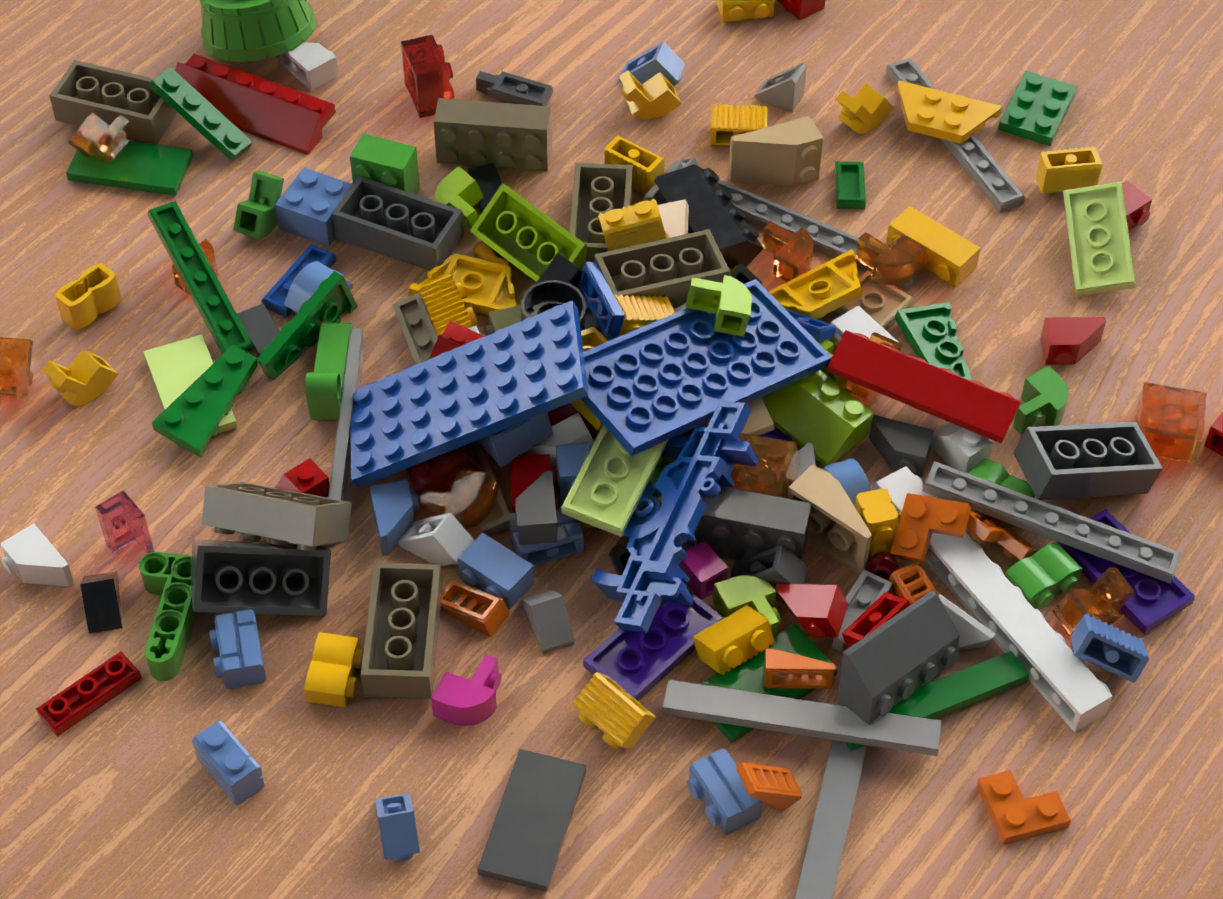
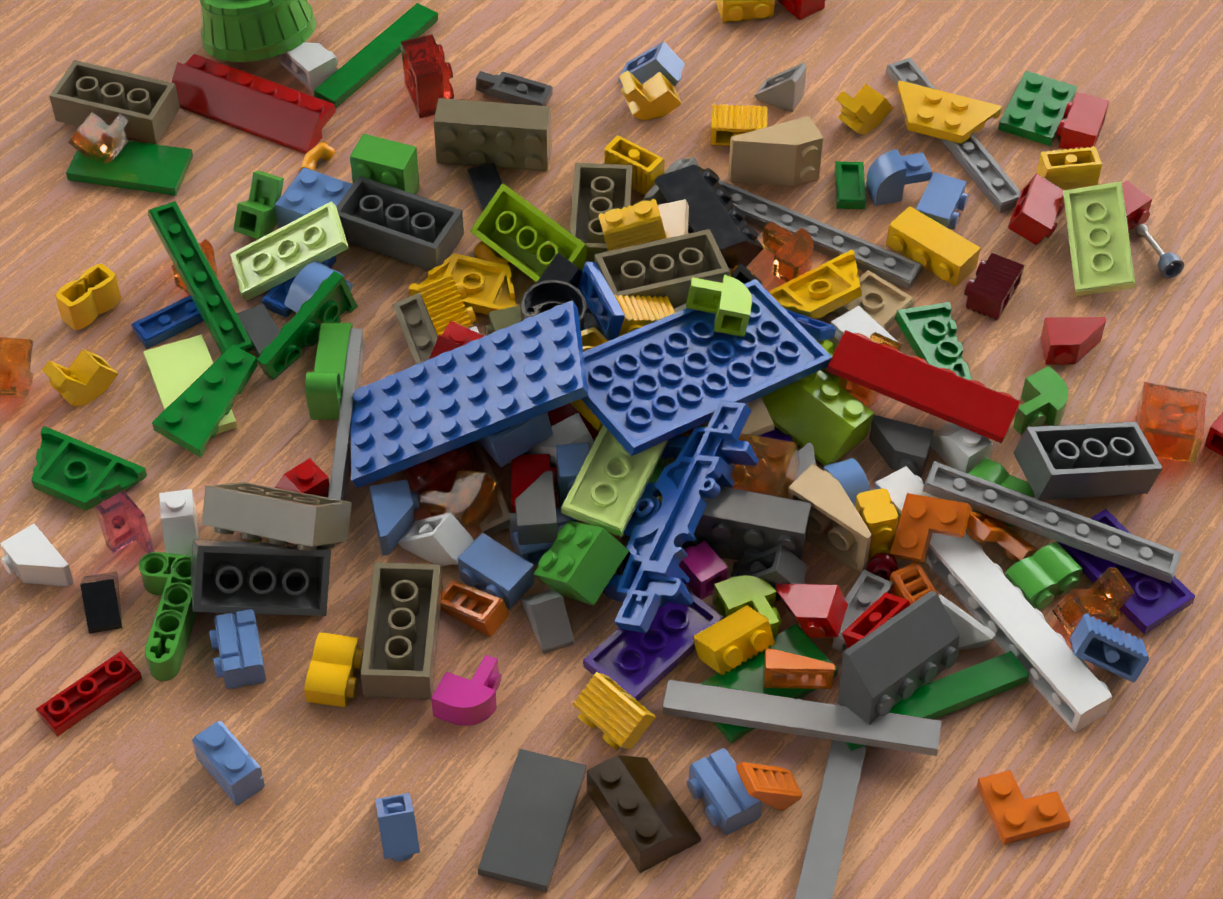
green plate [149,67,253,162] -> none
lime brick [435,166,484,230] -> none
clear orange brick [855,232,927,285] -> none
none -> green wing [32,426,147,510]
none -> blue tile [131,295,204,349]
none -> white slope [159,489,199,556]
none -> yellowish green tile [230,201,349,301]
none -> light orange arm [299,142,335,172]
none -> green tile [314,3,438,109]
none -> bright green brick [534,520,630,605]
none -> dark brown slope [587,755,701,873]
none -> medium blue brick [866,149,932,206]
none -> medium blue brick [916,172,969,230]
none -> dark red brick [964,253,1025,320]
none -> brick [1007,174,1064,245]
none -> brick [1057,92,1110,150]
none -> sand blue hinge [1136,224,1184,278]

